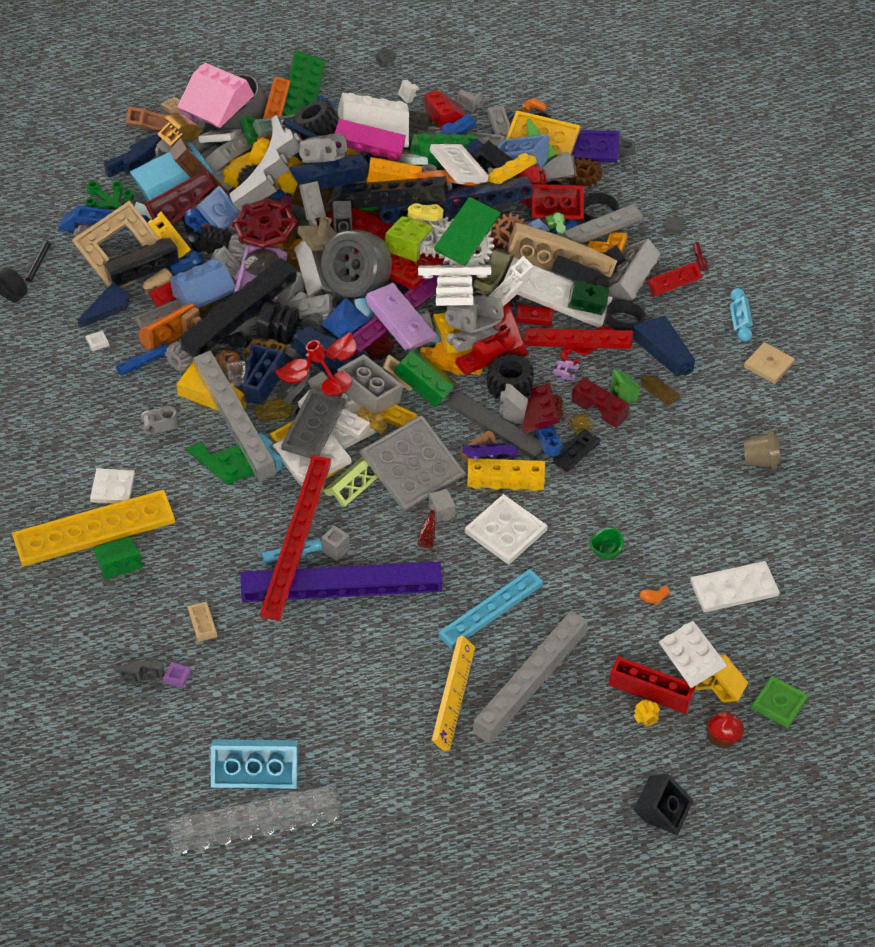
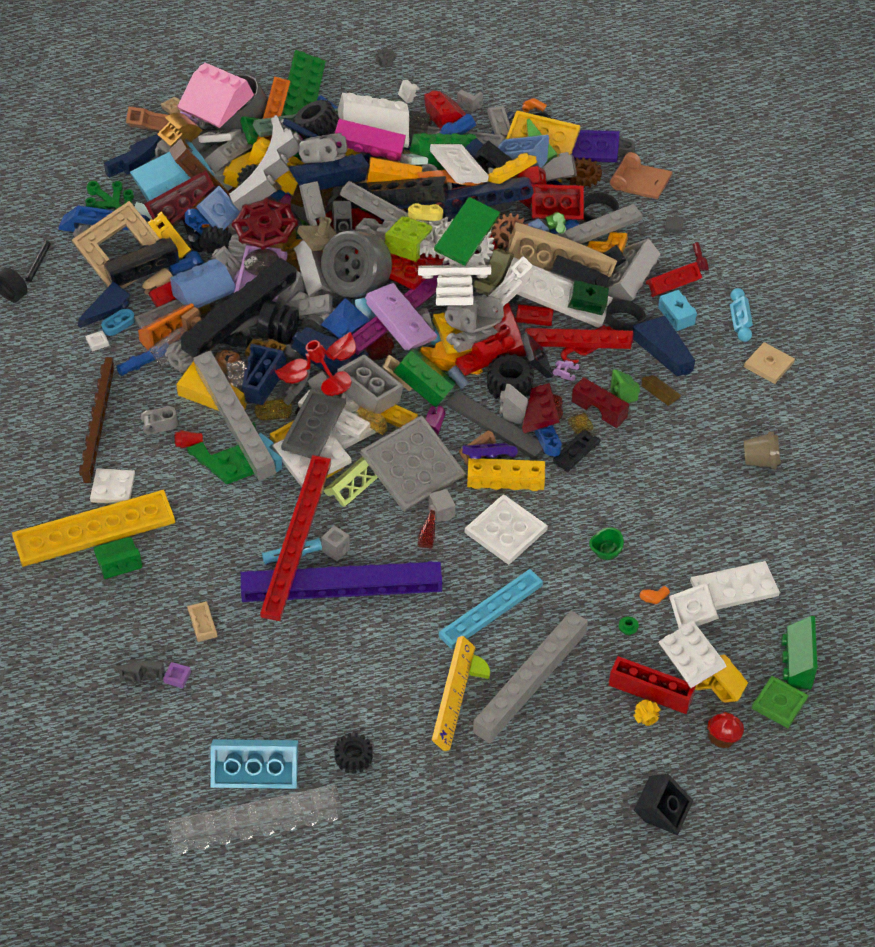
none -> reddish brown plate [79,357,115,483]
none -> dark azure plate [101,309,135,336]
none -> clear panel [149,327,186,367]
none -> red cone [174,430,203,449]
none -> black tyre [334,733,373,774]
none -> light grey plate [340,181,408,222]
none -> light grey cylinder [355,218,396,241]
none -> magenta piece [425,406,446,436]
none -> sand blue pin [447,365,470,389]
none -> lime tile [469,655,490,679]
none -> black plate [521,332,553,378]
none -> nougat door [610,152,672,199]
none -> green plate [618,616,639,635]
none -> medium azure brick [658,290,697,331]
none -> white tile [669,583,719,629]
none -> slope [781,616,818,689]

